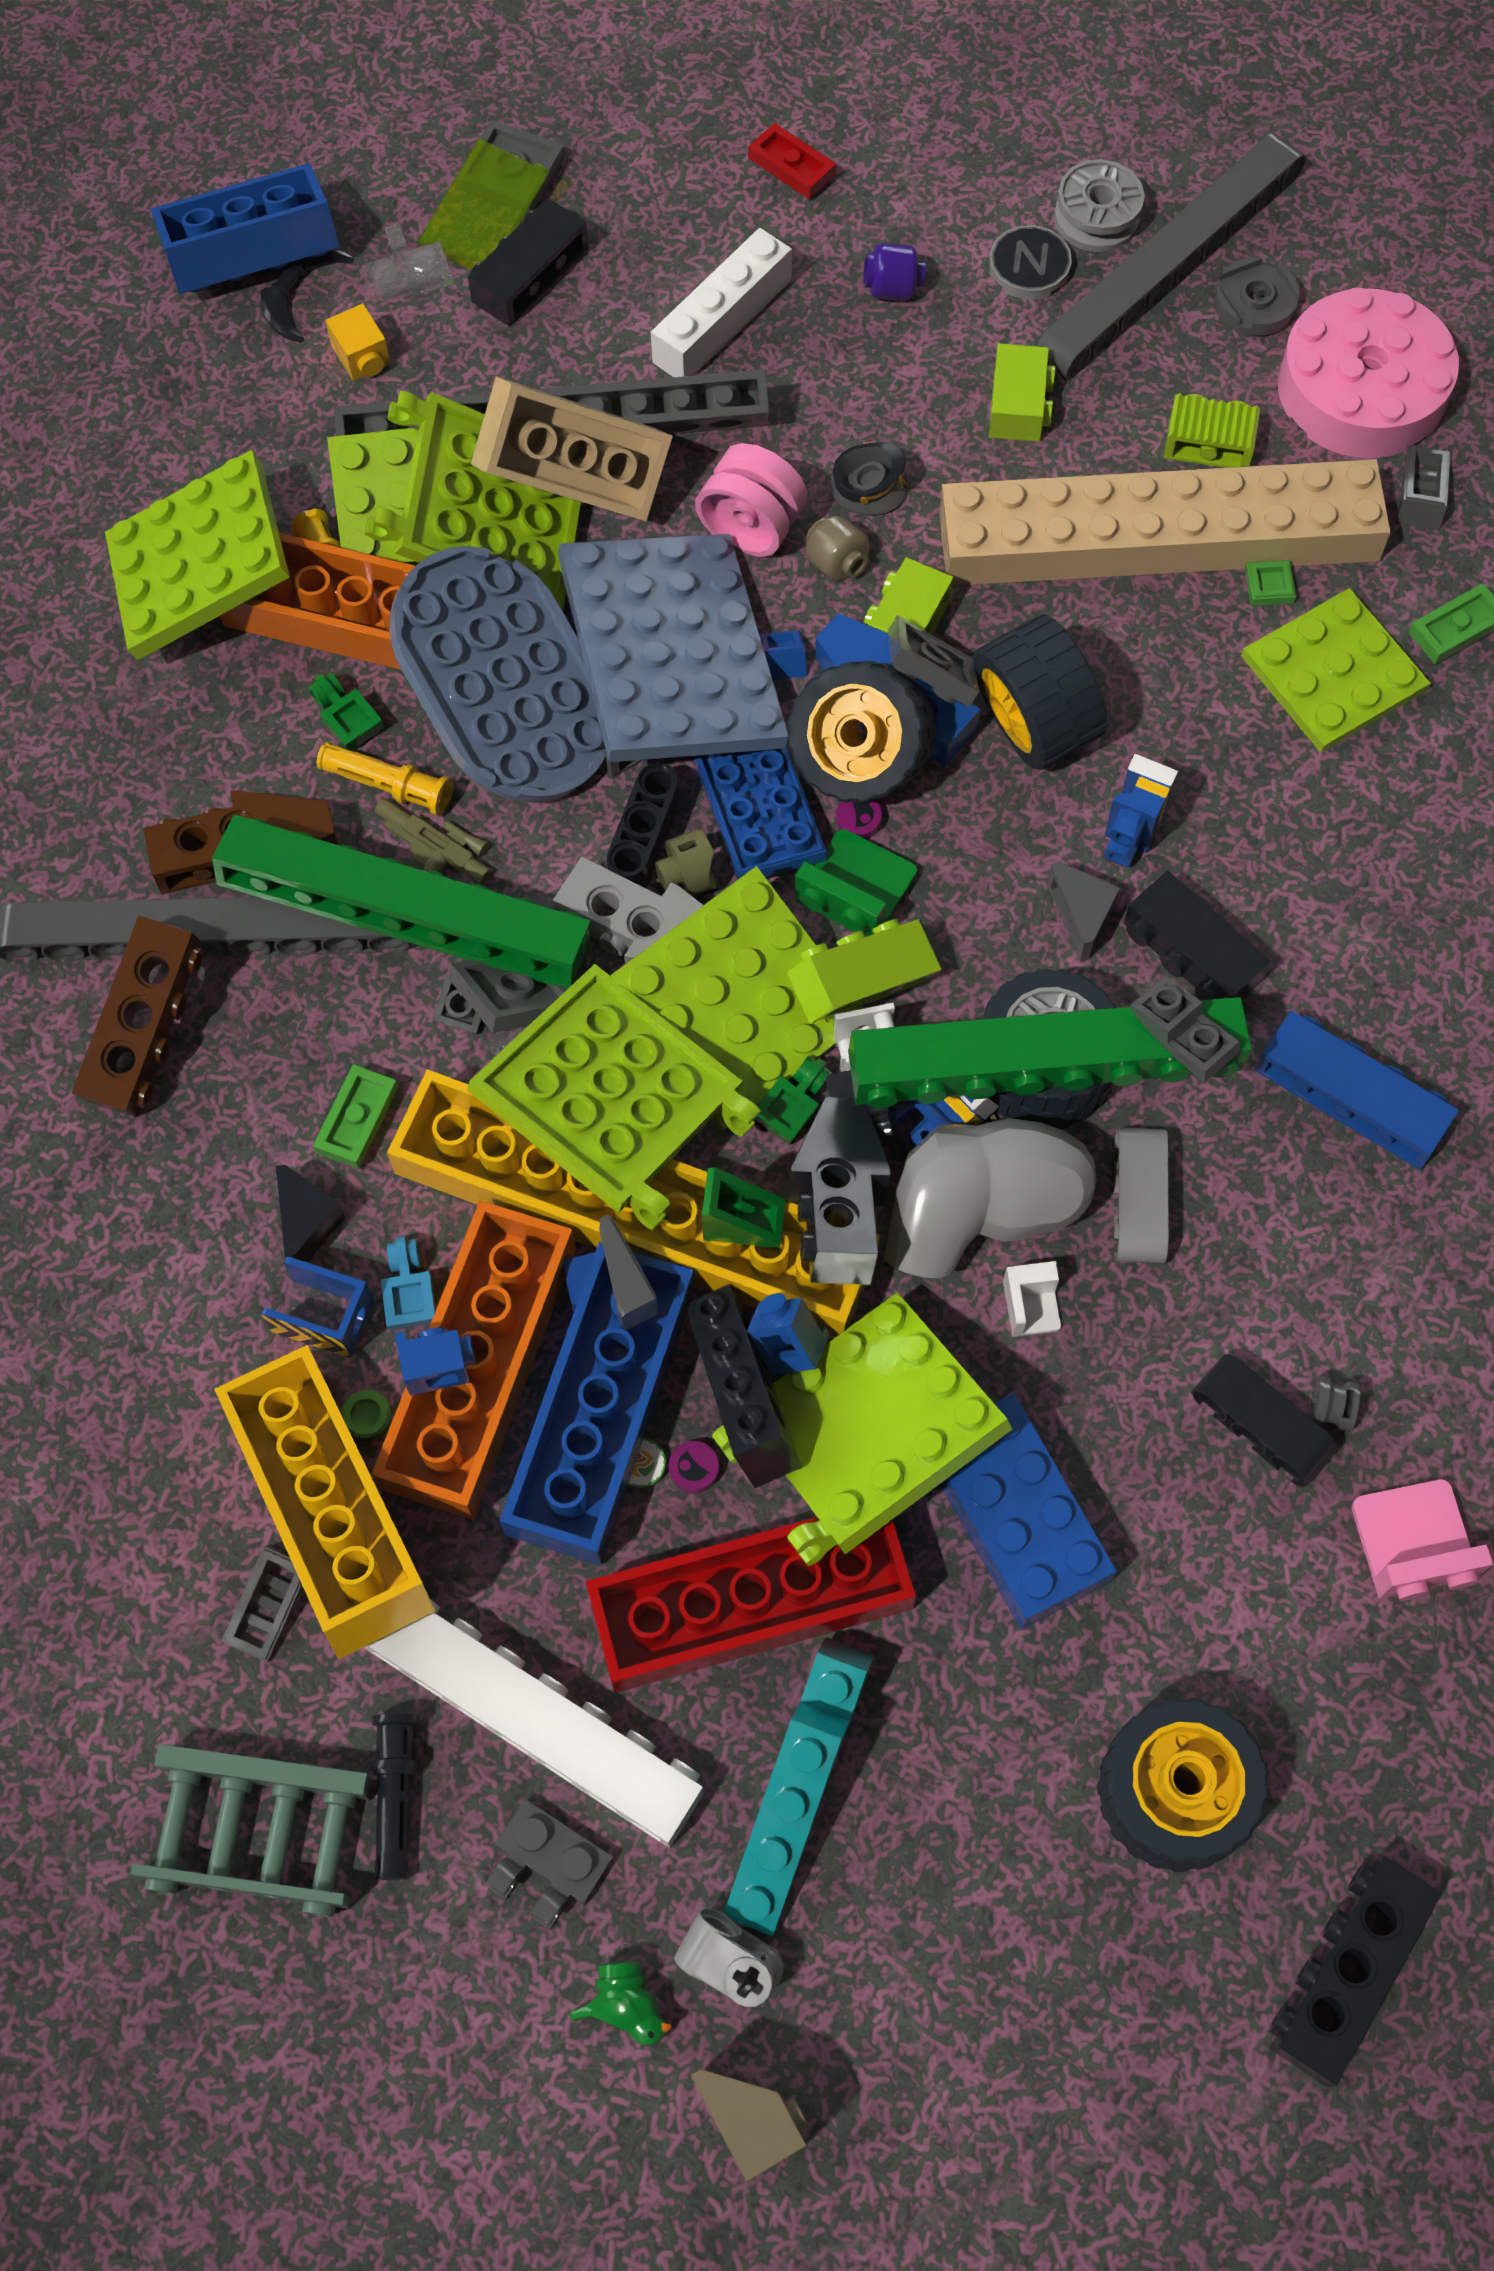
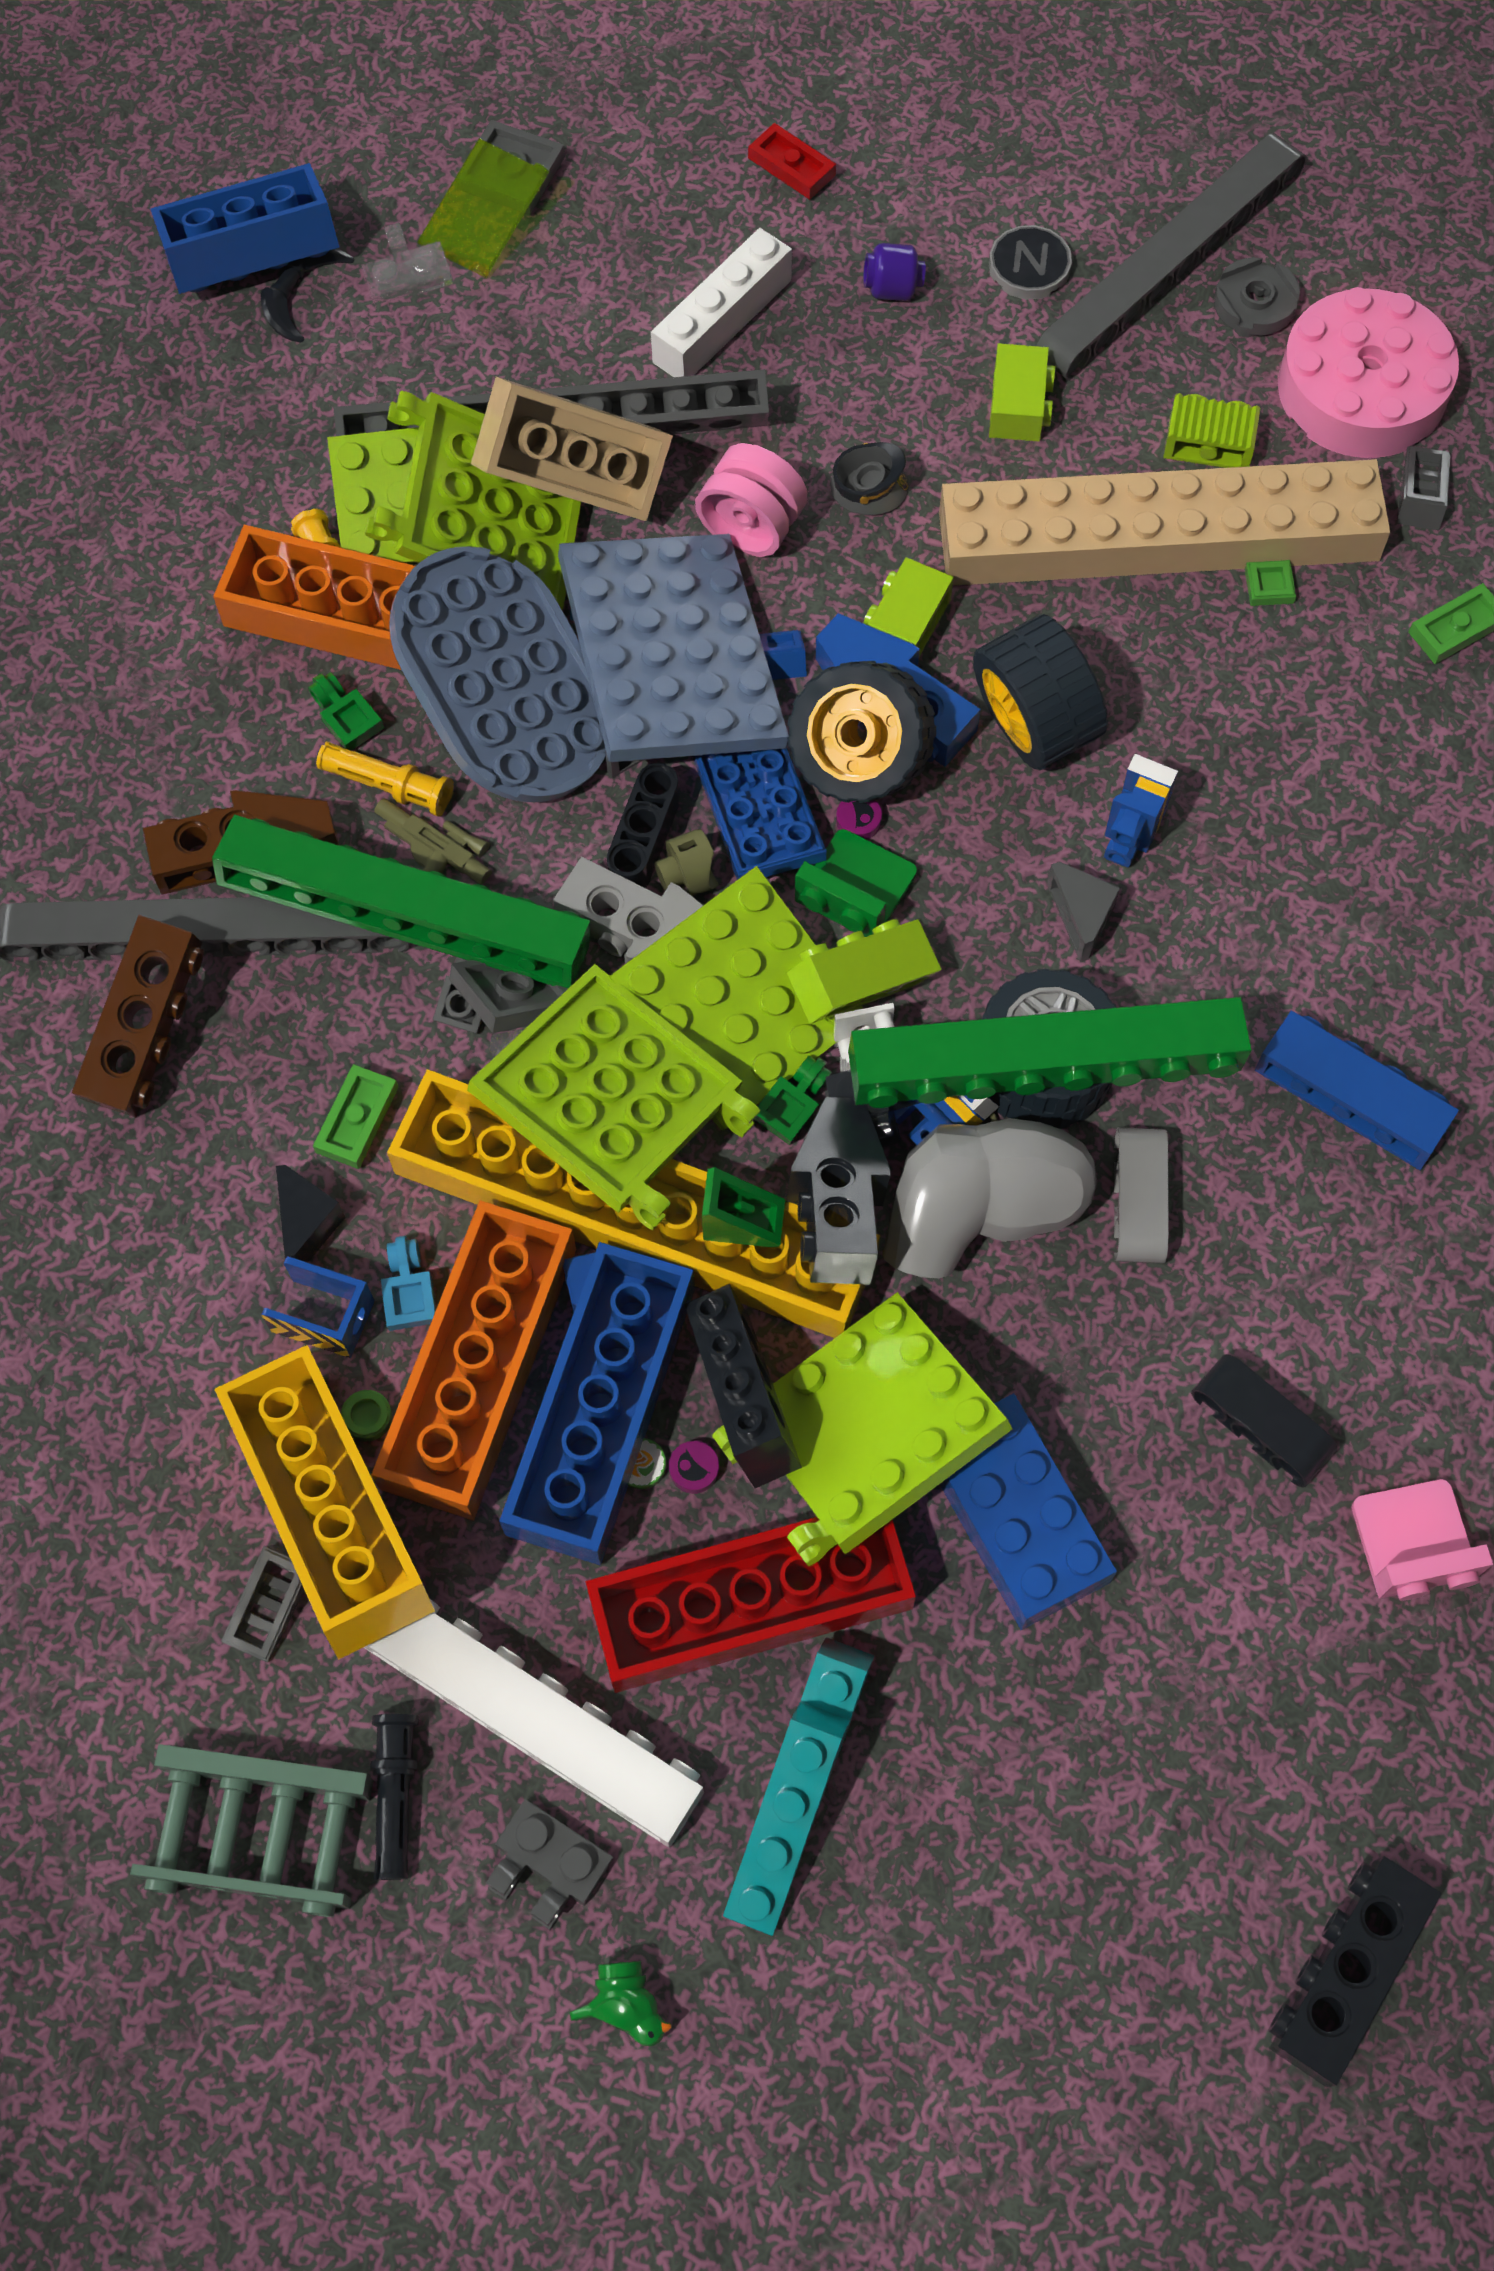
lime plate [105,450,290,661] -> none
yellow brick [325,303,390,381] -> none
blue brick [395,1327,476,1396] -> none
black brick [468,198,588,327] -> none
dark grey slope [599,1215,659,1330] -> none
light grey piece [674,1907,784,2007] -> none
dark tan slope [691,2069,810,2182] -> none
blue brick [747,1293,829,1375] -> none
dark tan head [805,515,870,582] -> none
dark grey plate [888,615,979,707] -> none
white panel [1003,1261,1061,1337] -> none
light grey wheel [1054,159,1145,252] -> none
wheel [1097,1698,1270,1872] -> none
black brick [1124,870,1271,1001] -> none
dark grey slope [1131,975,1239,1083] -> none
lime plate [1241,588,1431,753] -> none
dark grey wheel [1309,1375,1361,1432] -> none

